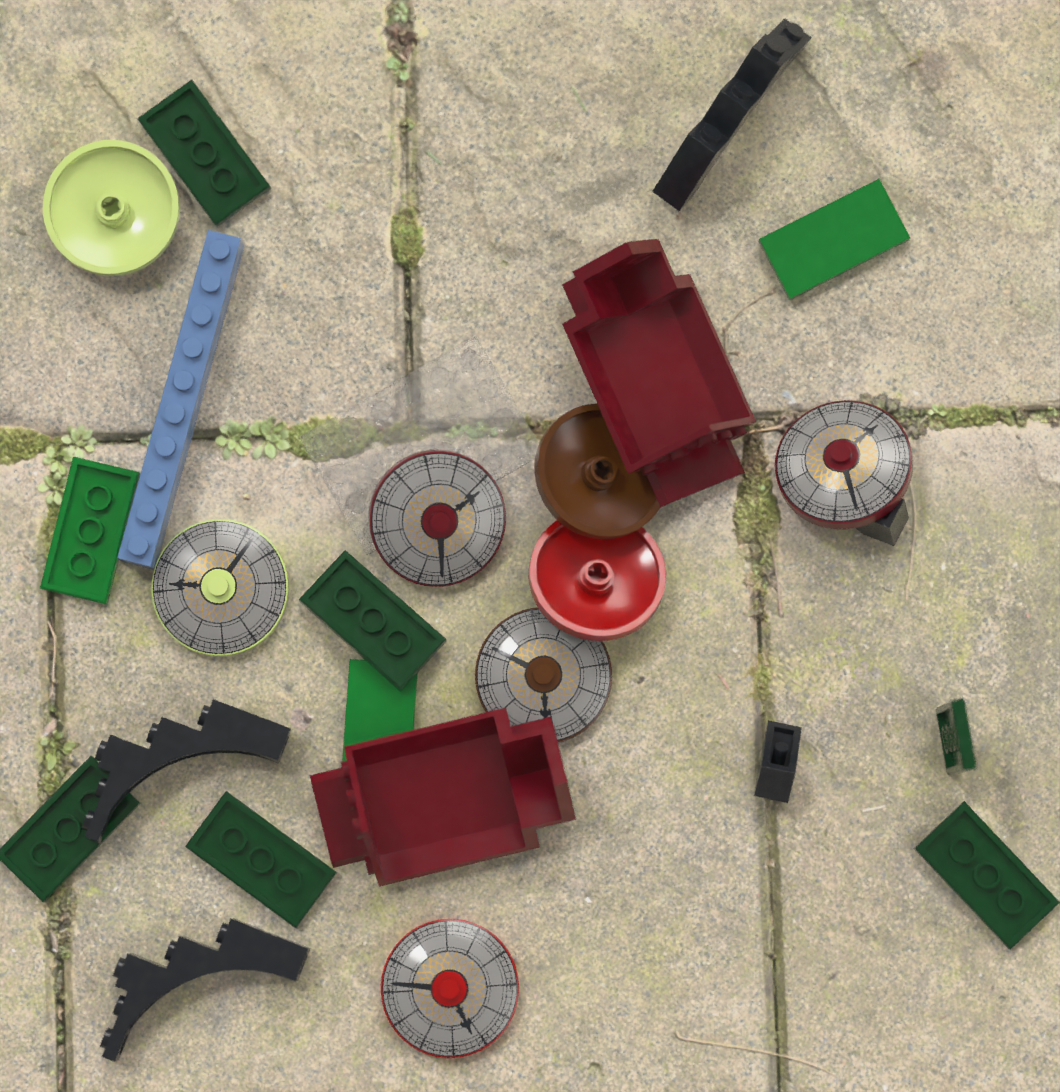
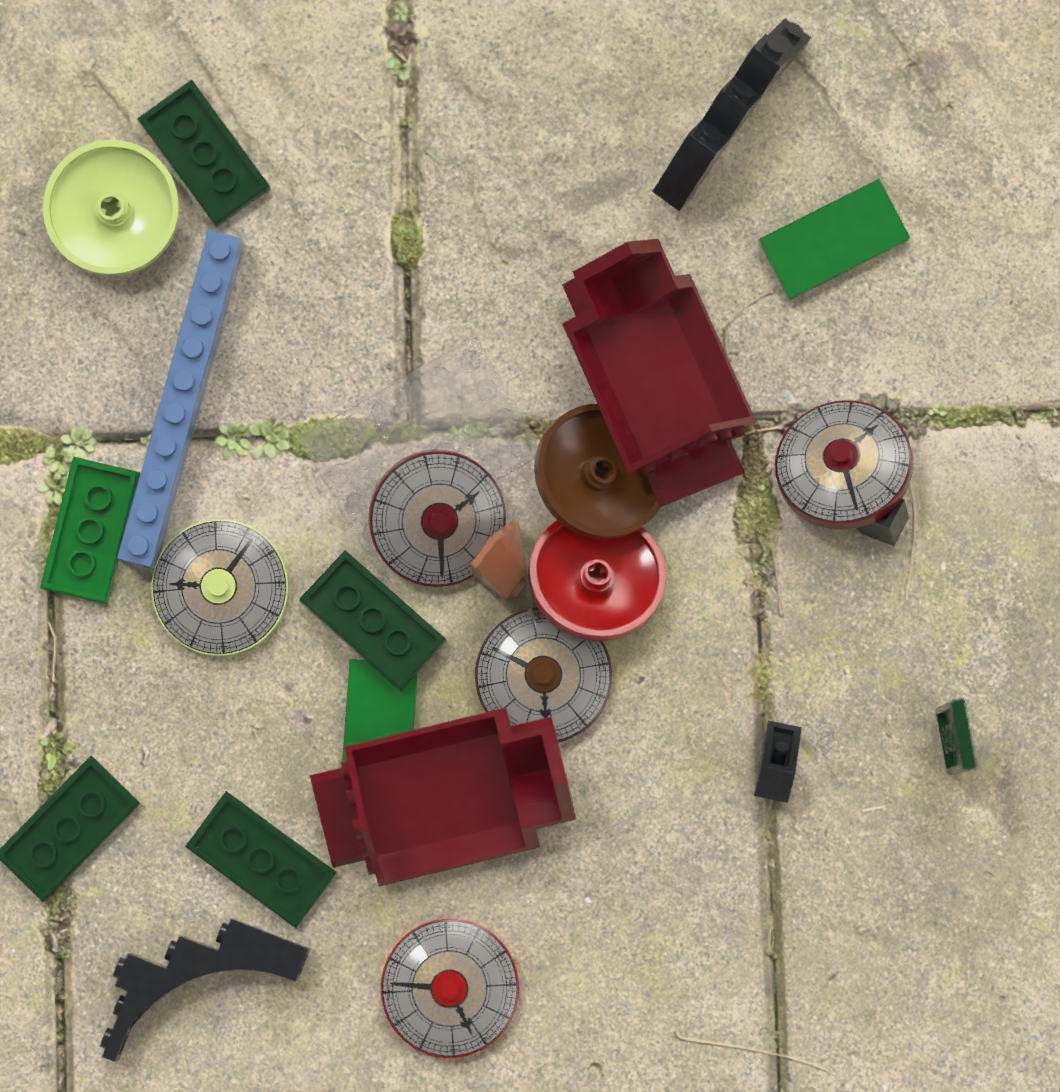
black arch [82,699,291,844] -> none
dark green tile [913,801,1060,950] -> none
none -> nougat wedge [470,519,528,601]

